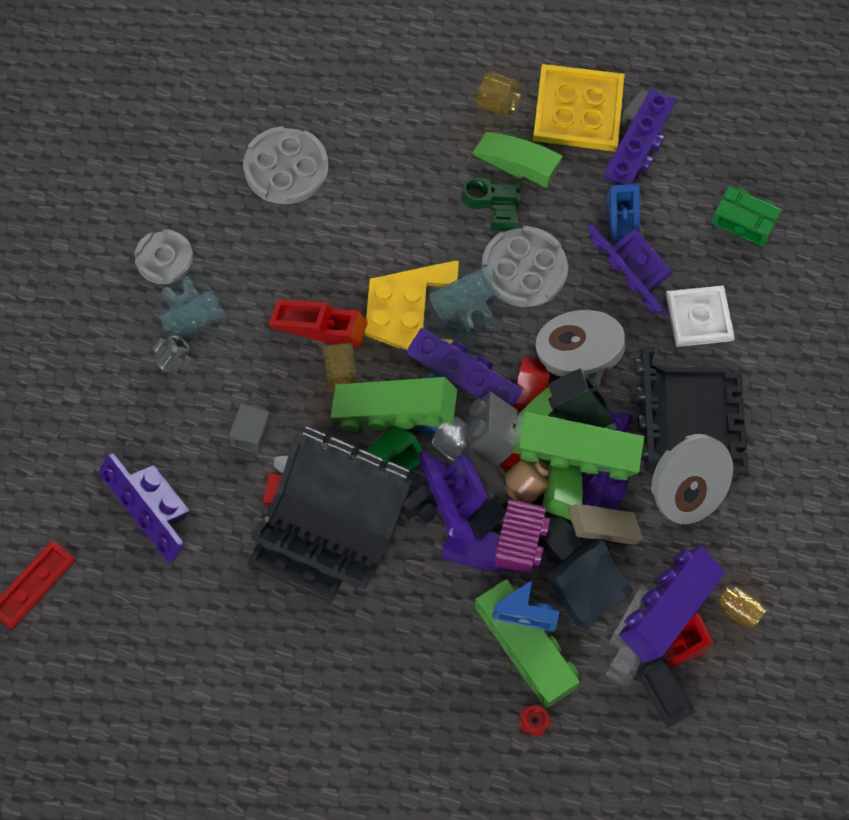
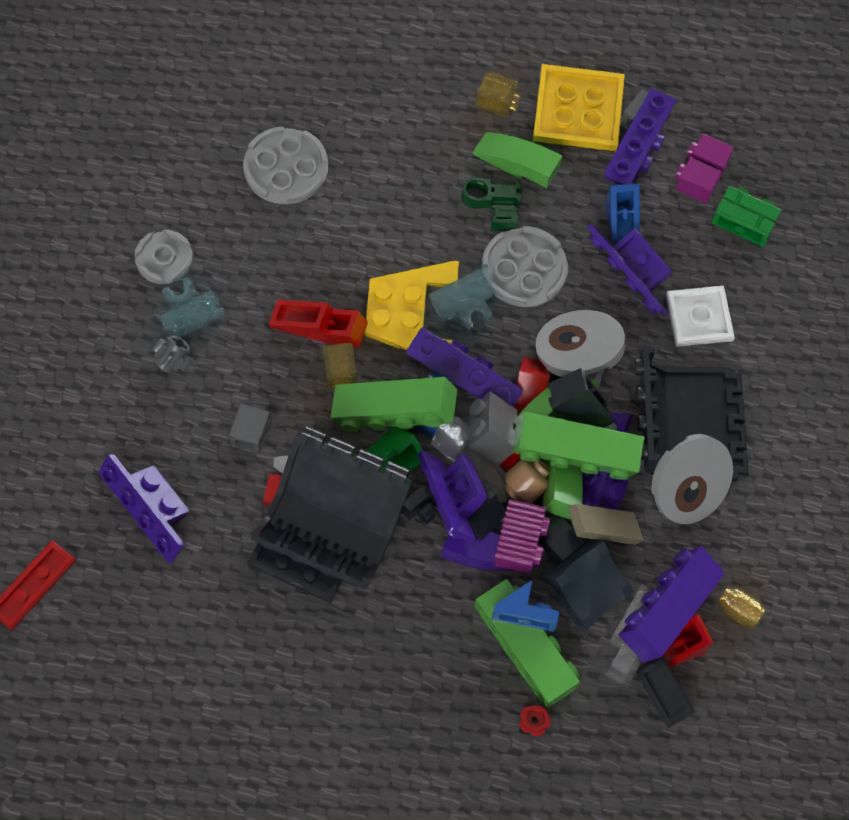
none -> magenta piece [674,134,734,204]

